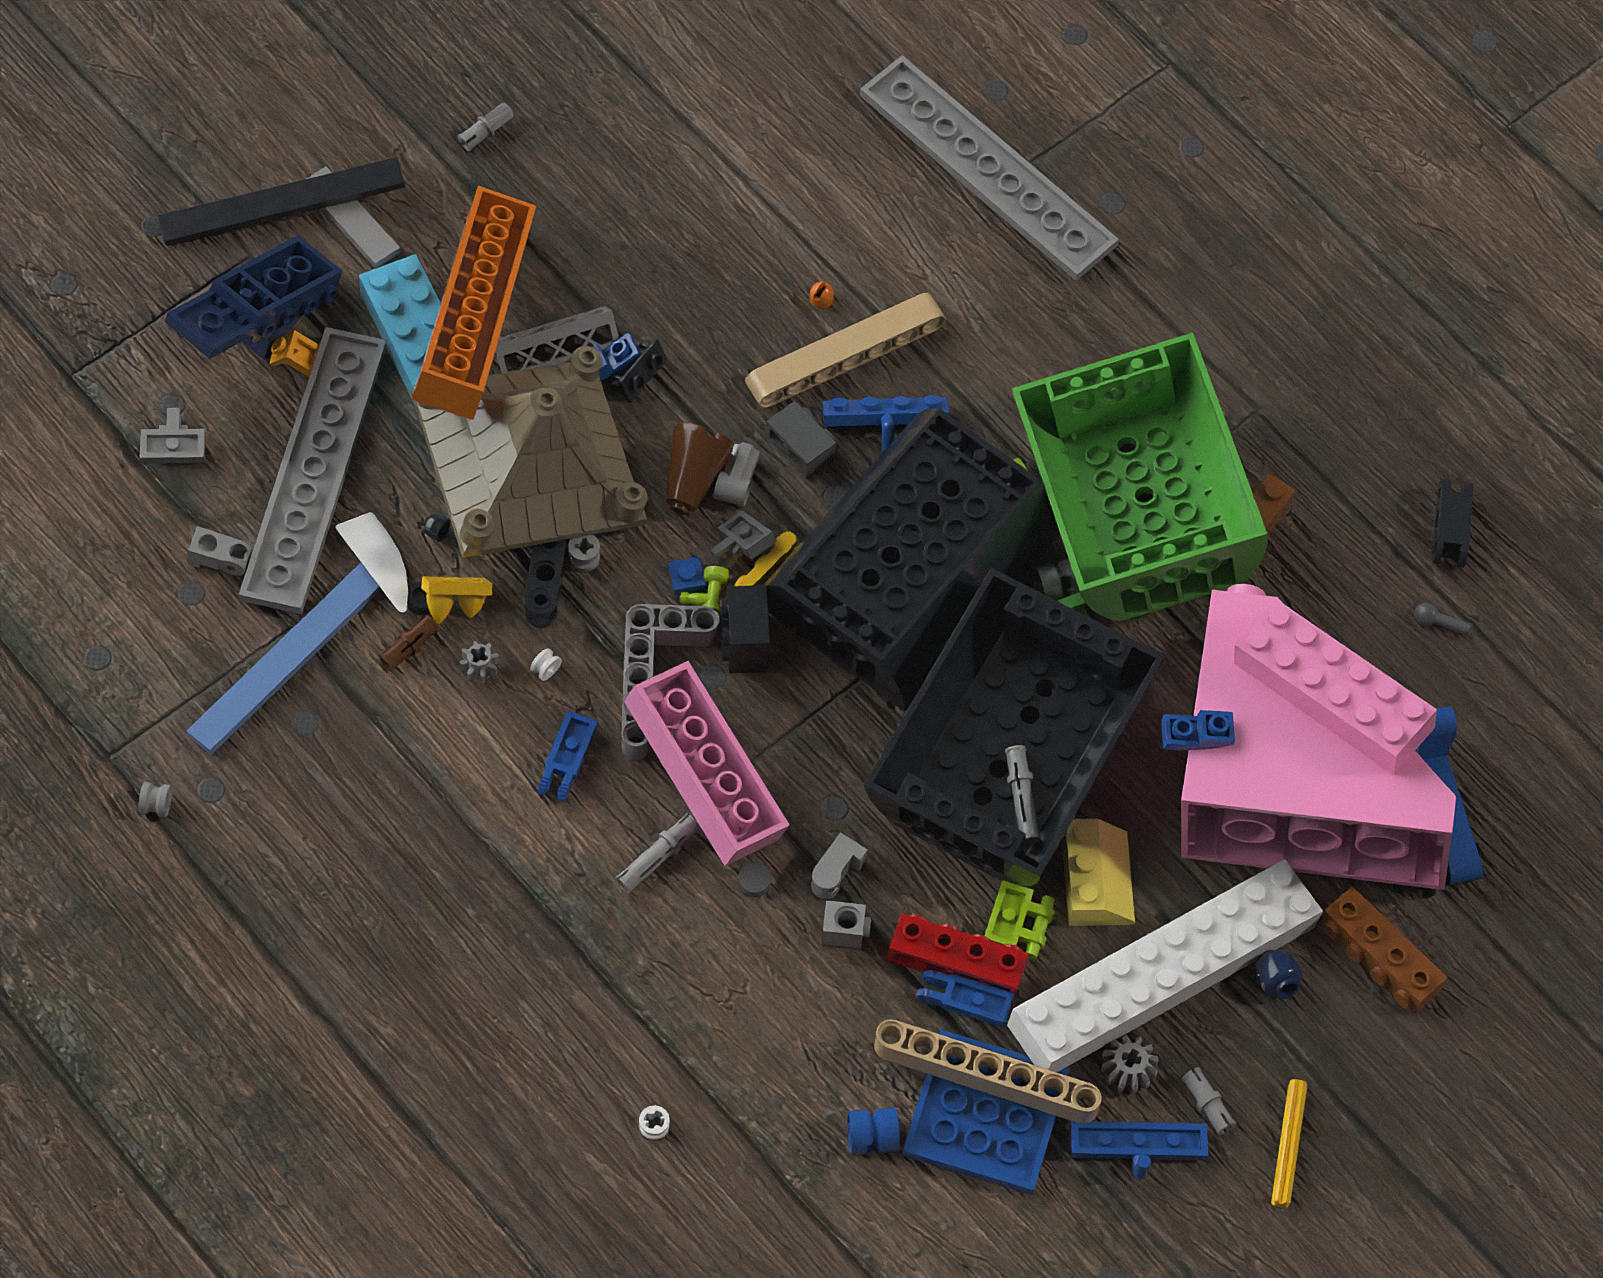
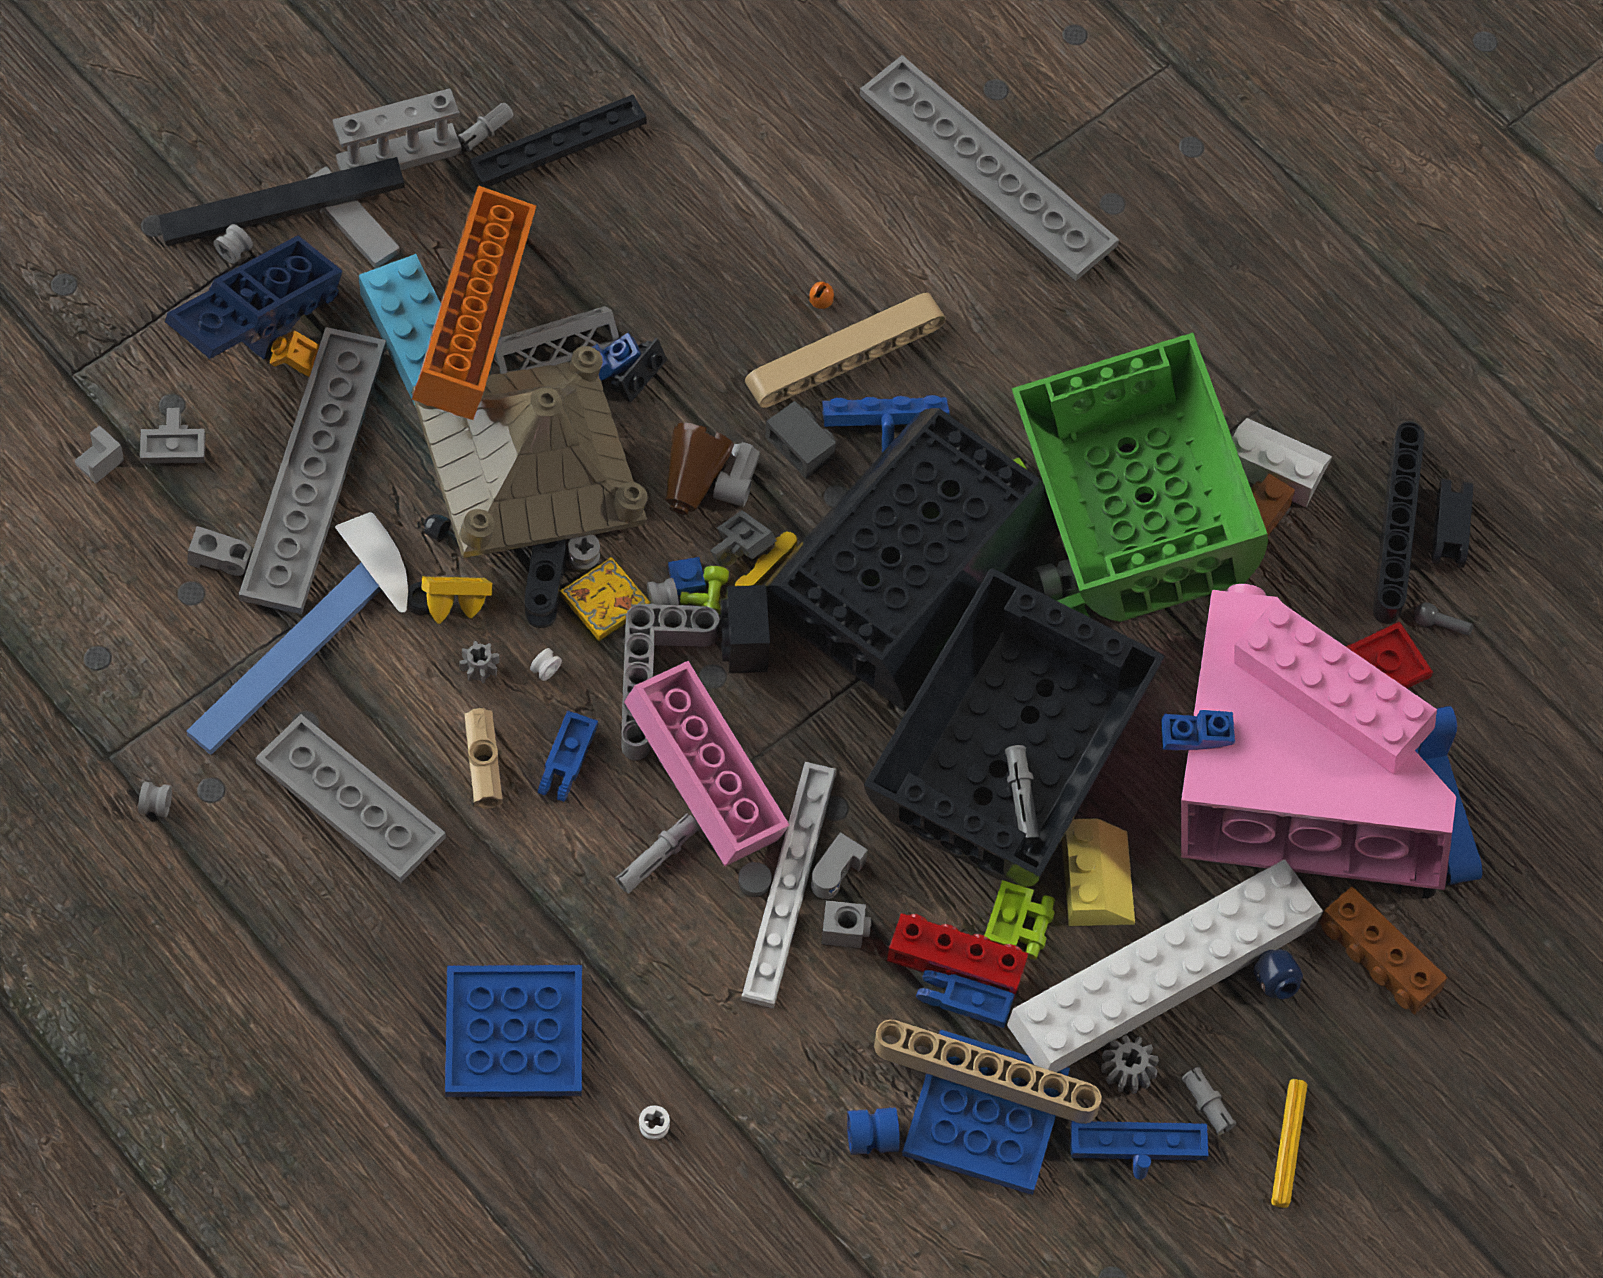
reddish brown pin [379,615,439,672] -> none
none -> light grey panel [75,425,124,484]
none -> light grey wheel [214,224,253,264]
none -> light grey plate [255,714,446,883]
none -> light grey fence [332,88,462,171]
none -> blue plate [445,965,582,1097]
none -> tan piece [464,708,503,809]
none -> black plate [469,94,647,188]
none -> yellow tile [560,557,650,641]
none -> light grey wheel [647,578,679,605]
none -> white tile [741,762,837,1008]
none -> white slope [1232,418,1332,507]
none -> red tile [1346,622,1433,689]
none -> black beam [1373,421,1424,624]

